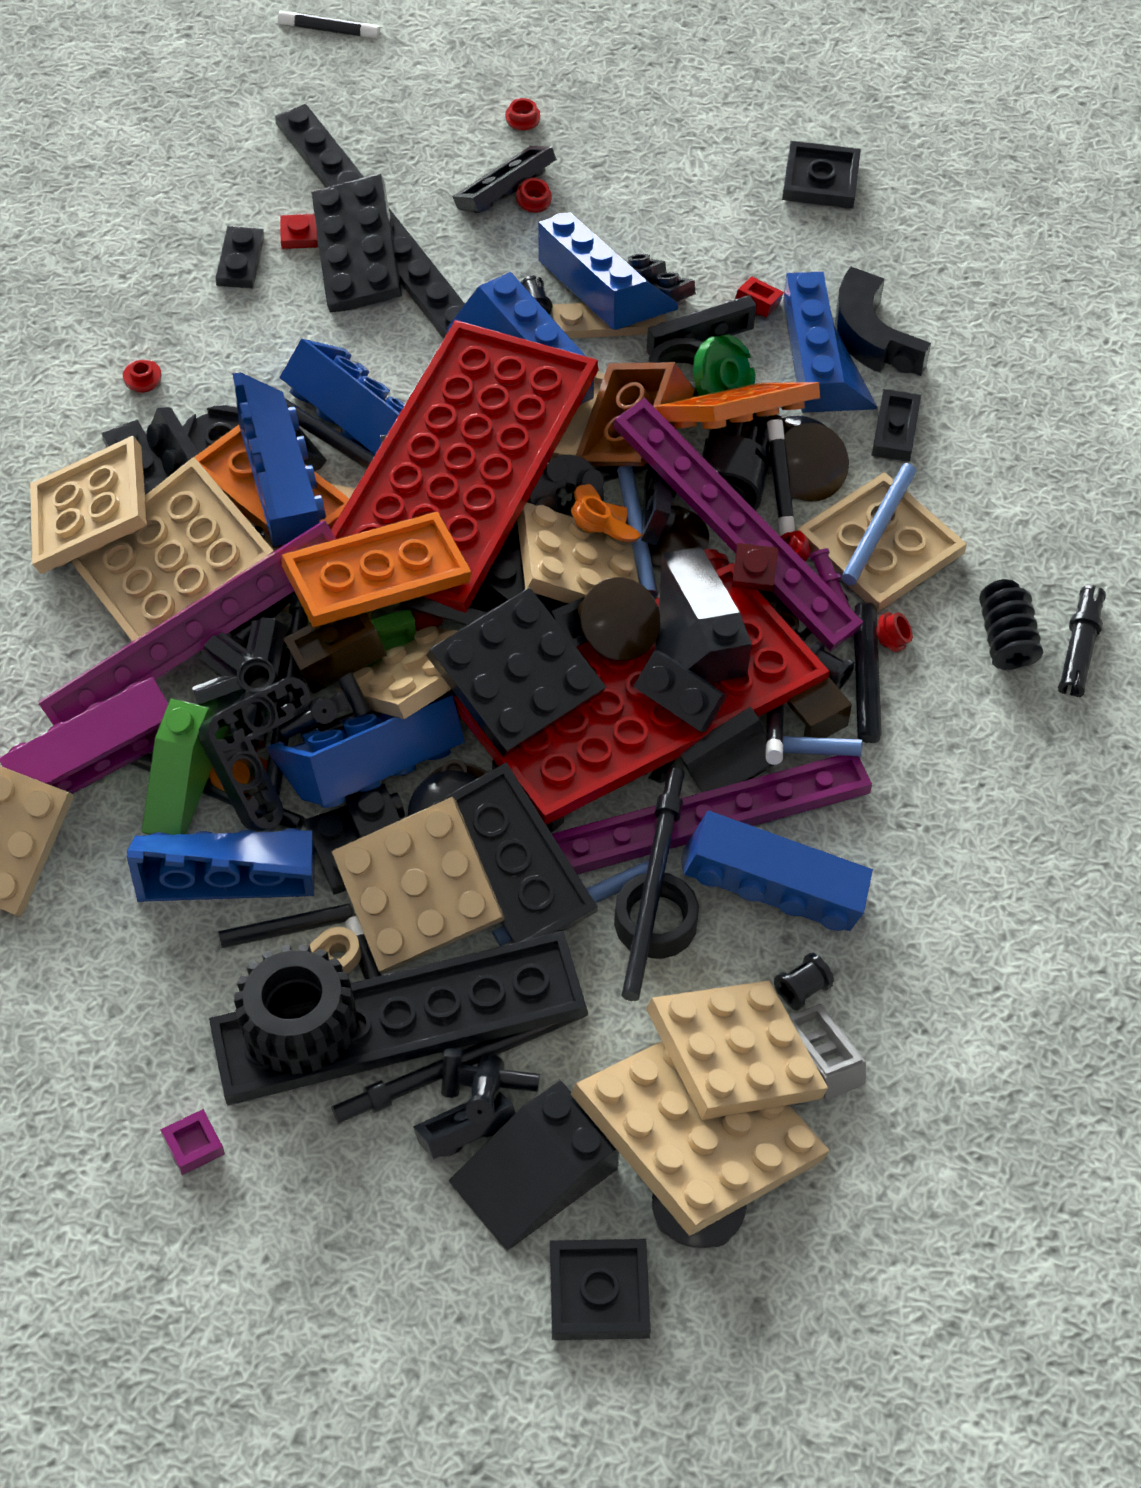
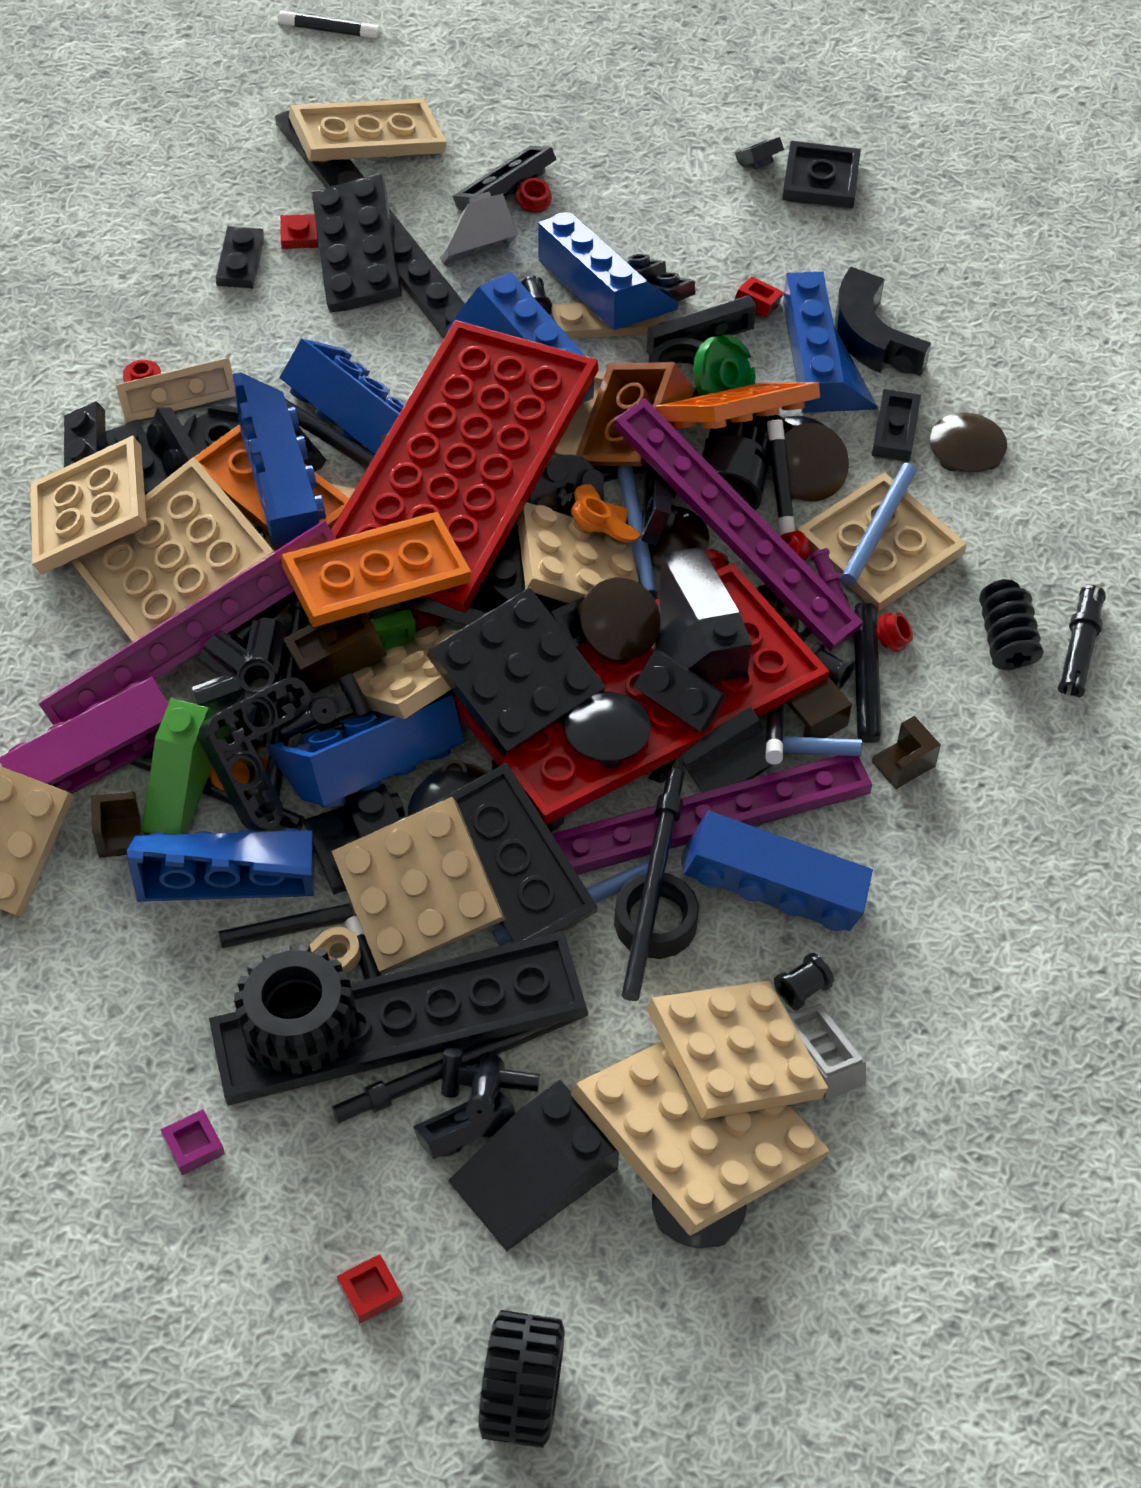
red plate [505,98,540,130] -> none
black plate [550,1239,651,1340] -> none
dark red plate [732,543,778,592] -> none
none -> black plate [64,401,106,467]
none -> dark brown panel [91,791,142,858]
none -> tan plate [115,358,235,423]
none -> tan plate [289,98,447,162]
none -> red plate [337,1254,403,1324]
none -> light grey slope [440,192,517,264]
none -> black tyre [478,1310,565,1448]
none -> black dish [564,692,651,768]
none -> black plate [735,137,785,169]
none -> dark brown panel [872,716,941,789]
none -> dark brown dish [930,412,1007,472]

